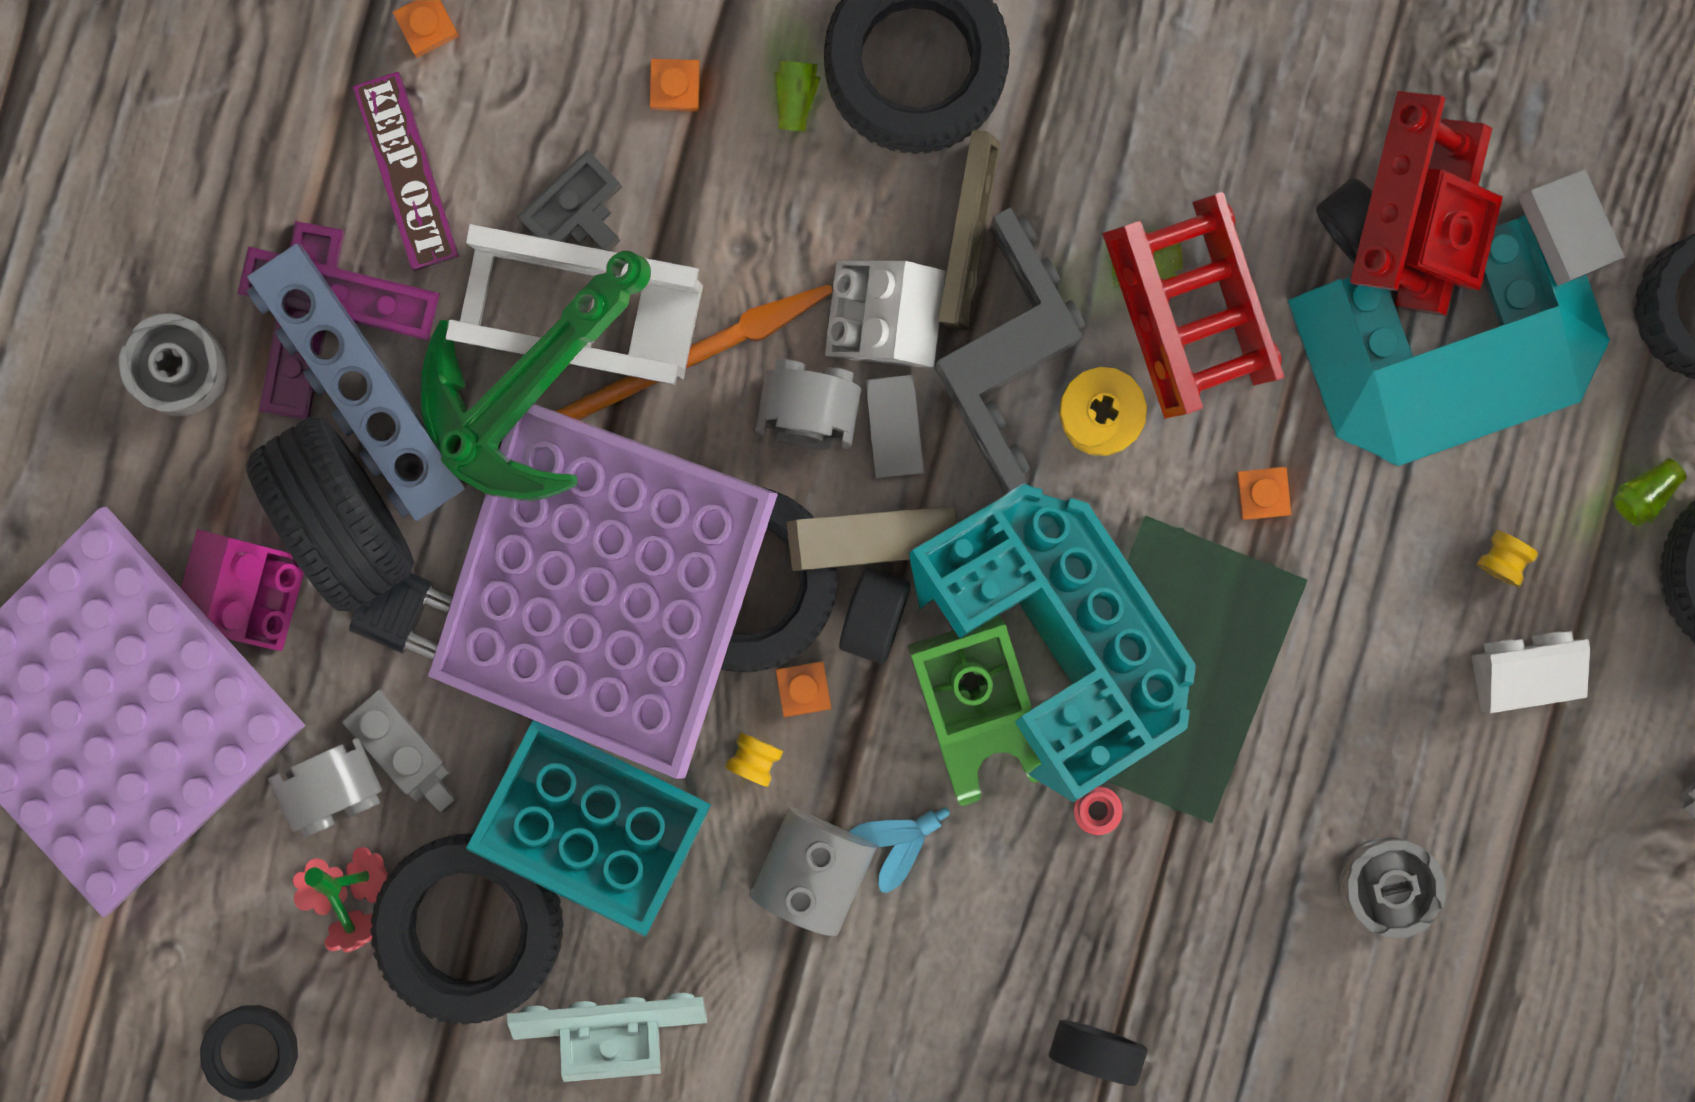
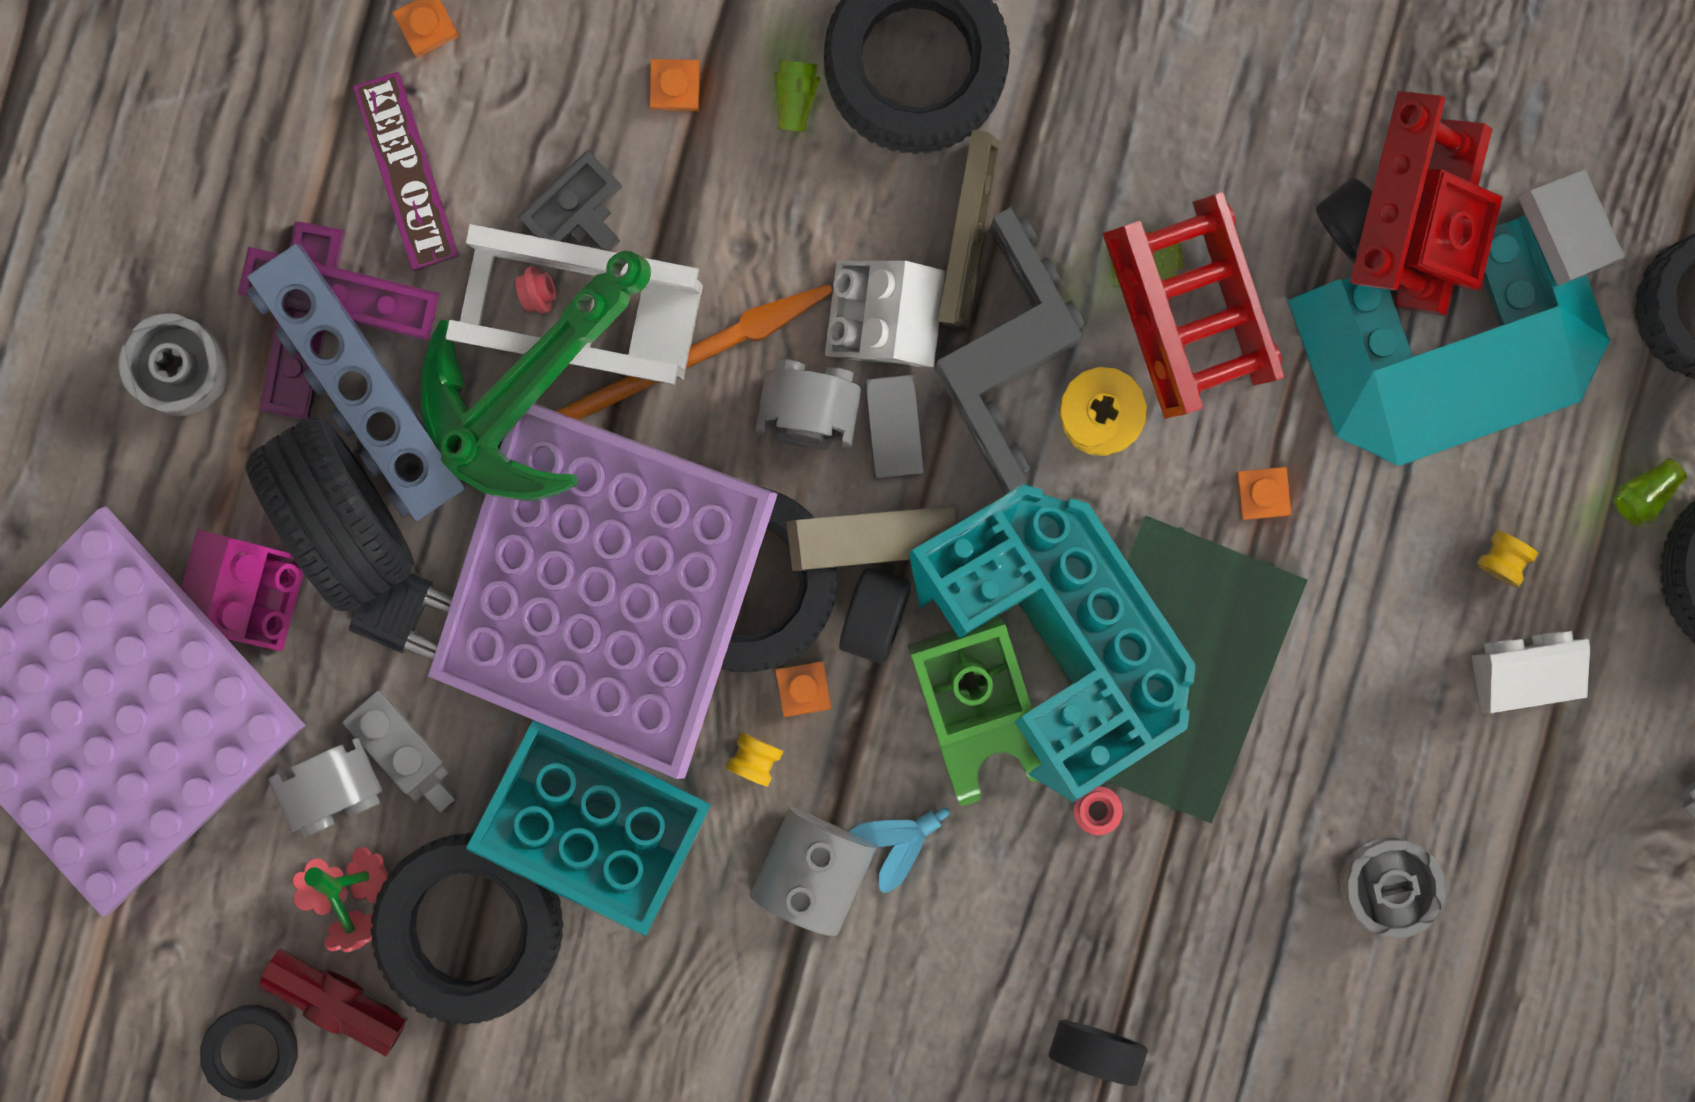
light aqua bracket [507,993,707,1082] -> none
none -> dark red piece [258,948,408,1057]
none -> coral plate [515,266,556,314]

